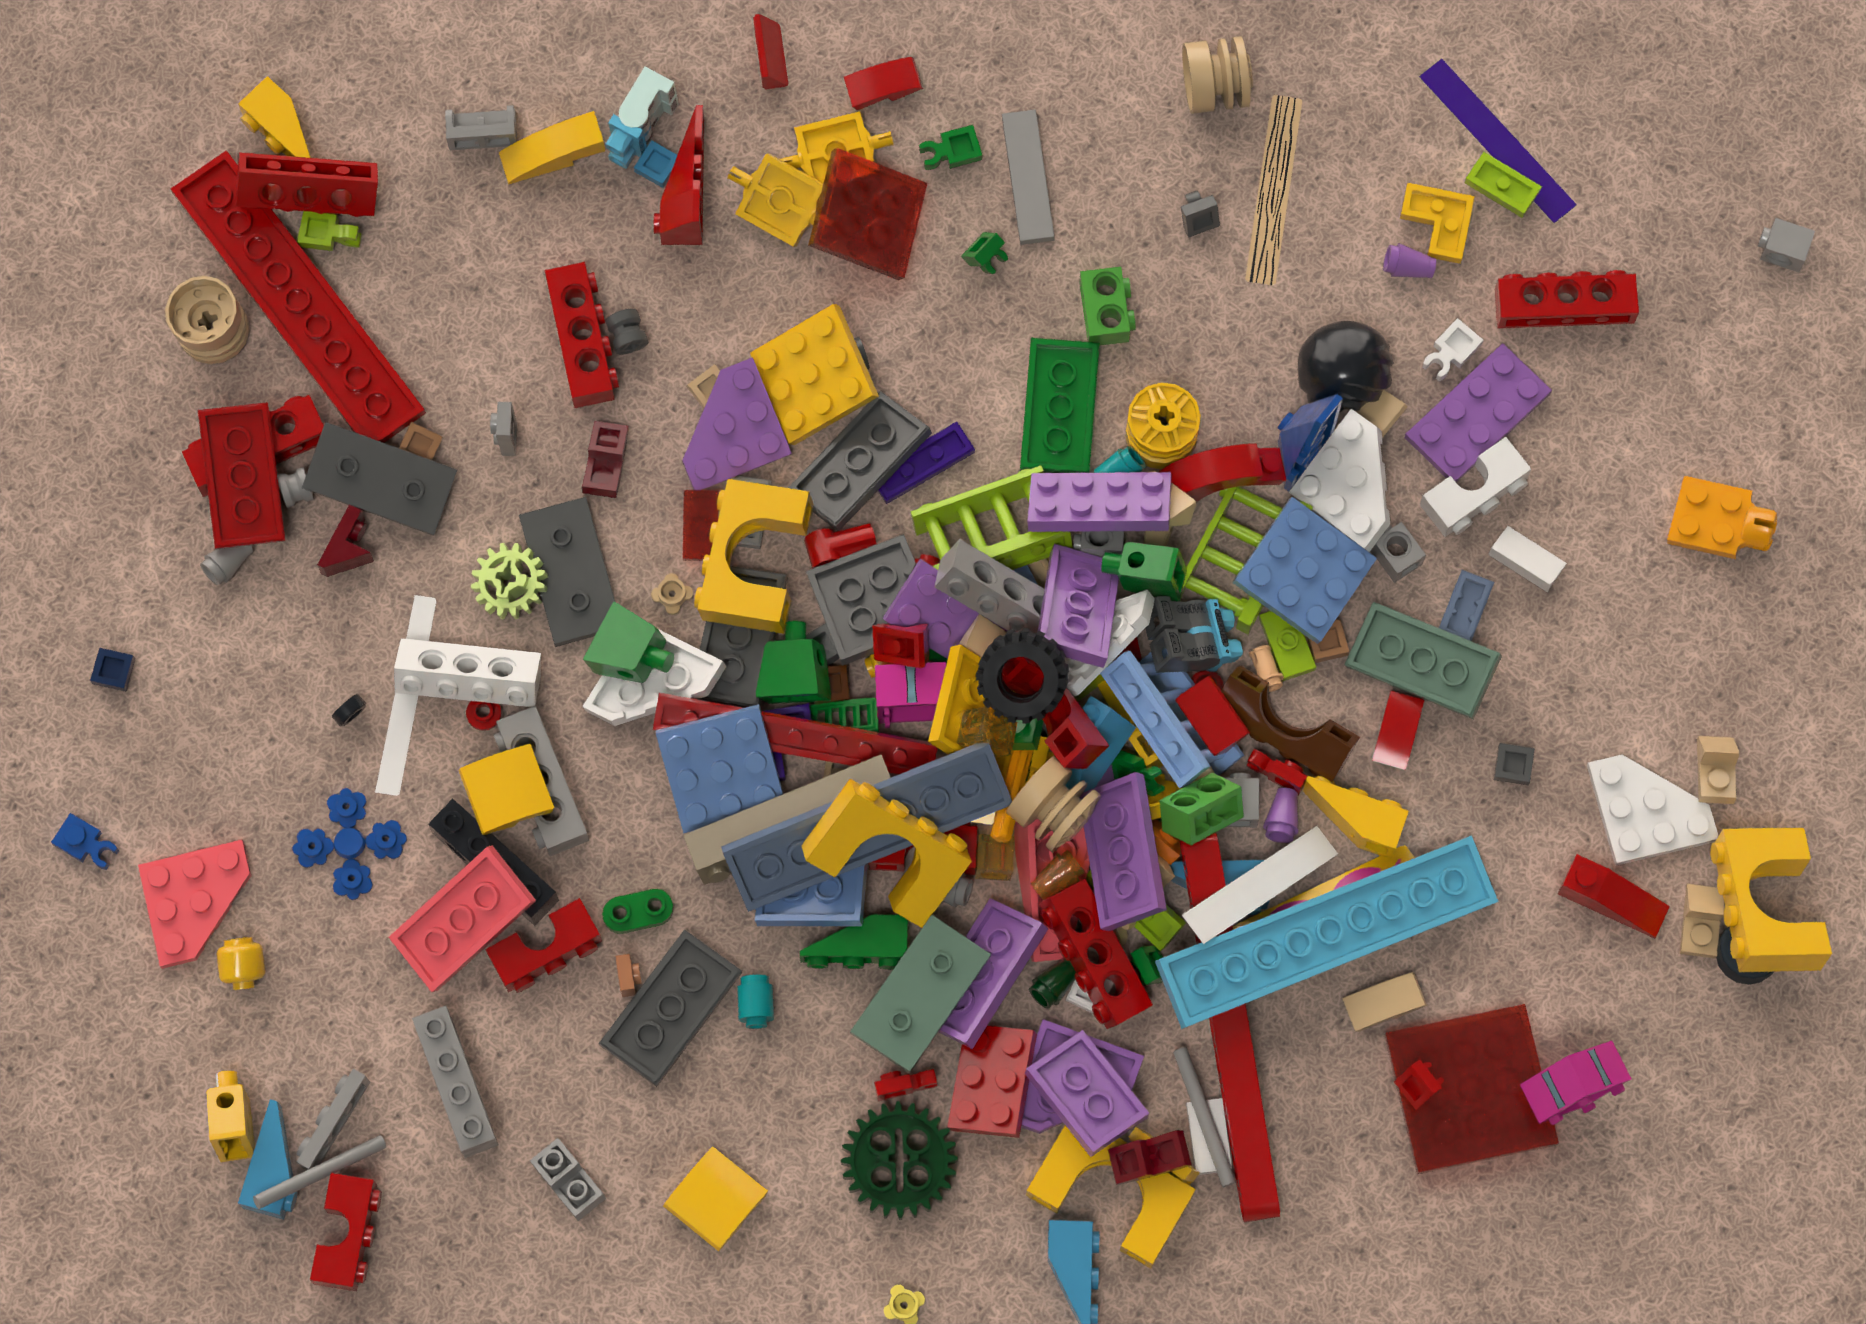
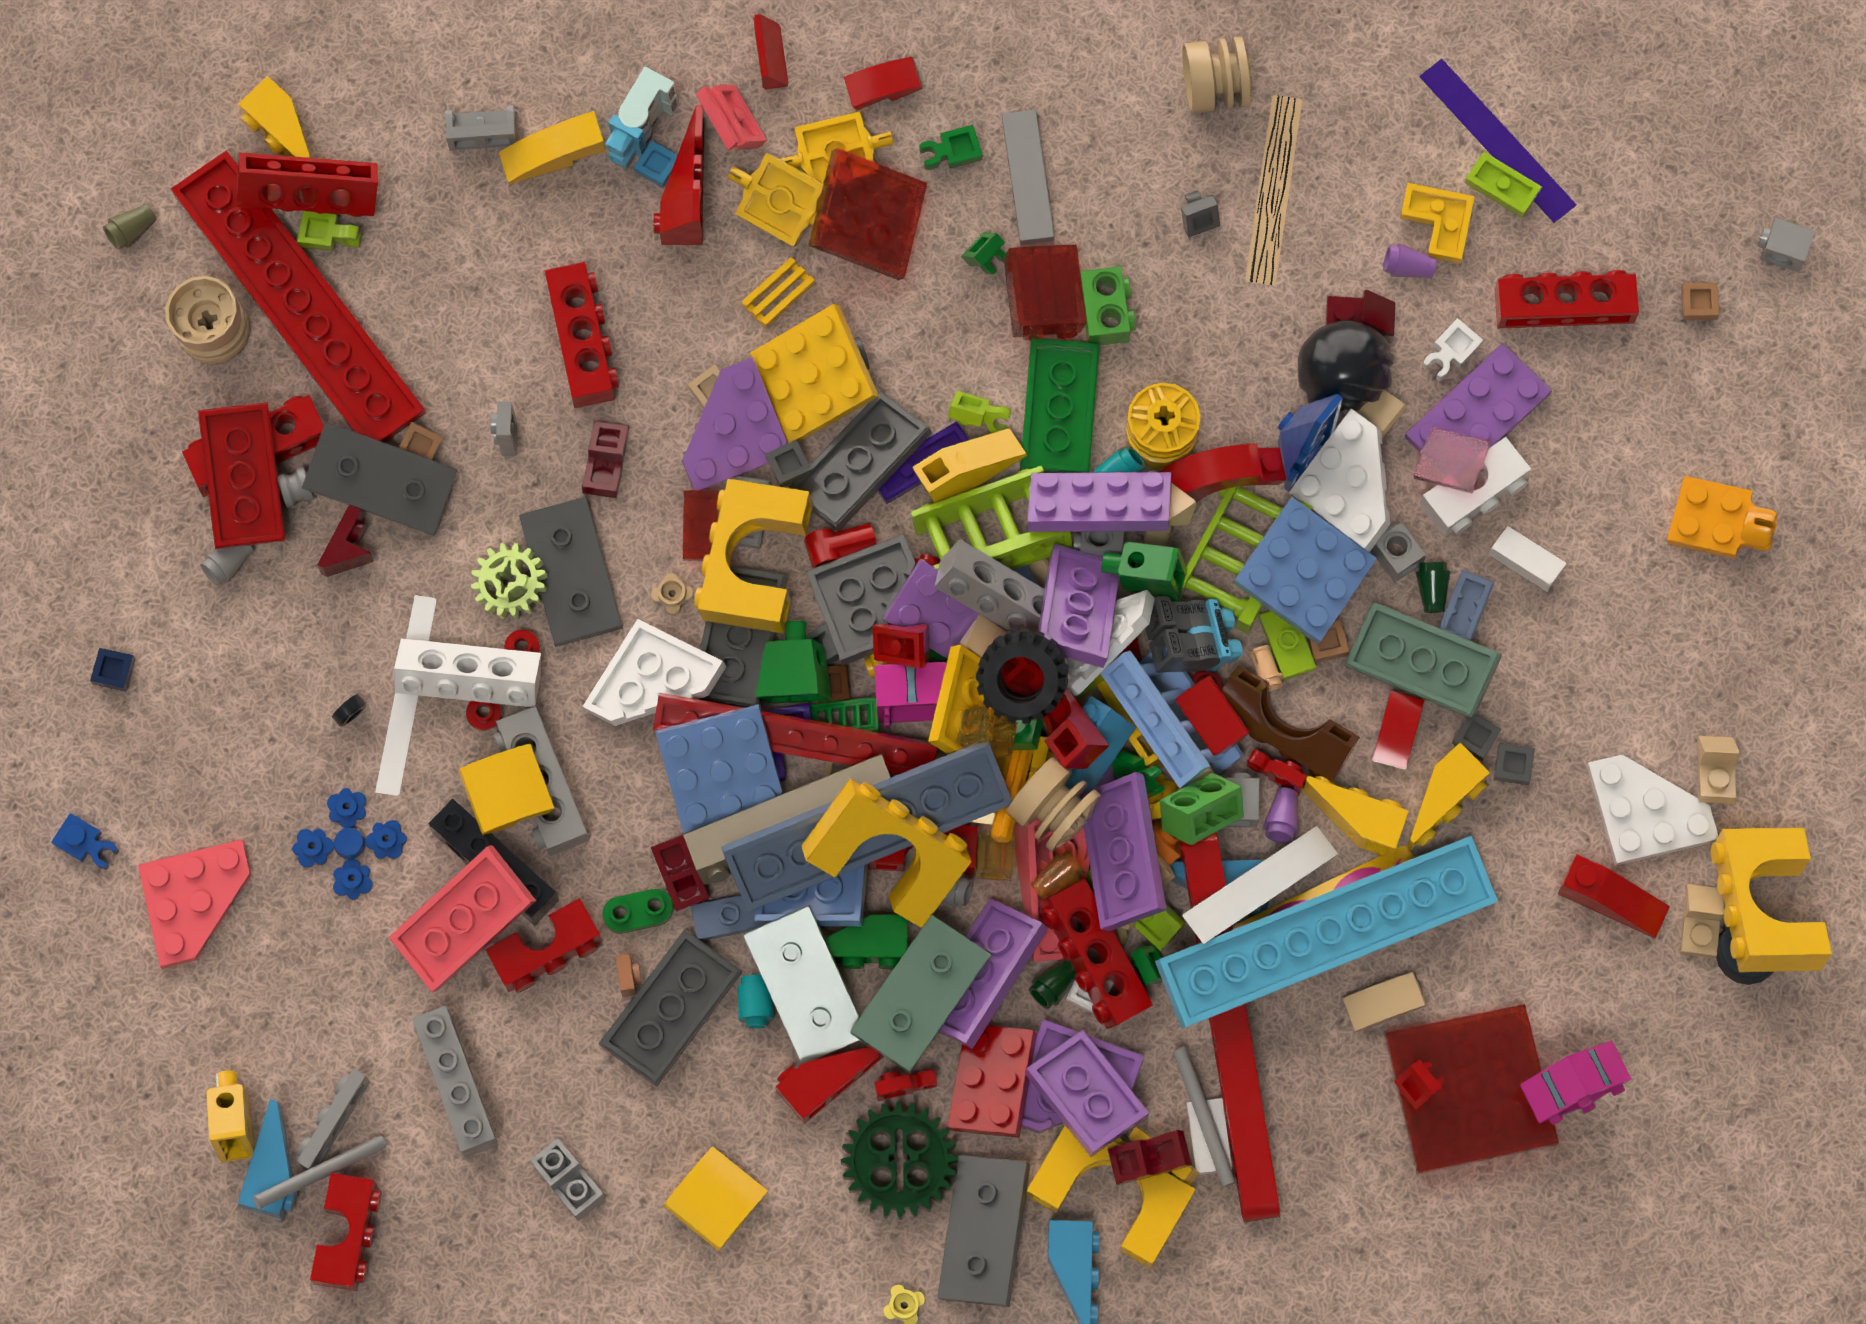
yellow head [216,937,265,990] -> none
green torso [583,602,674,683] -> none
dark grey wheel [605,309,649,355] -> none
none -> olive cone [103,203,156,249]
none -> red plate [504,630,540,653]
none -> dark red slope [651,834,709,912]
none -> sand blue plate [691,895,760,941]
none -> coral plate [696,85,767,150]
none -> yellow tile [742,257,815,329]
none -> plate [743,905,860,1063]
none -> dark grey tile [765,440,812,487]
none -> red slope [775,1047,884,1124]
none -> yellow slope [912,428,1027,503]
none -> dark grey plate [937,1155,1030,1307]
none -> lime plate [947,390,1011,433]
none -> clear red brick [1003,244,1087,341]
none -> dark red slope [1325,290,1395,336]
none -> yellow slope [1407,743,1490,851]
none -> clear pink piece [1414,427,1490,493]
none -> dark green cone [1416,562,1450,613]
none -> dark grey plate [1452,714,1501,761]
none -> medium nougat plate [1681,283,1719,320]

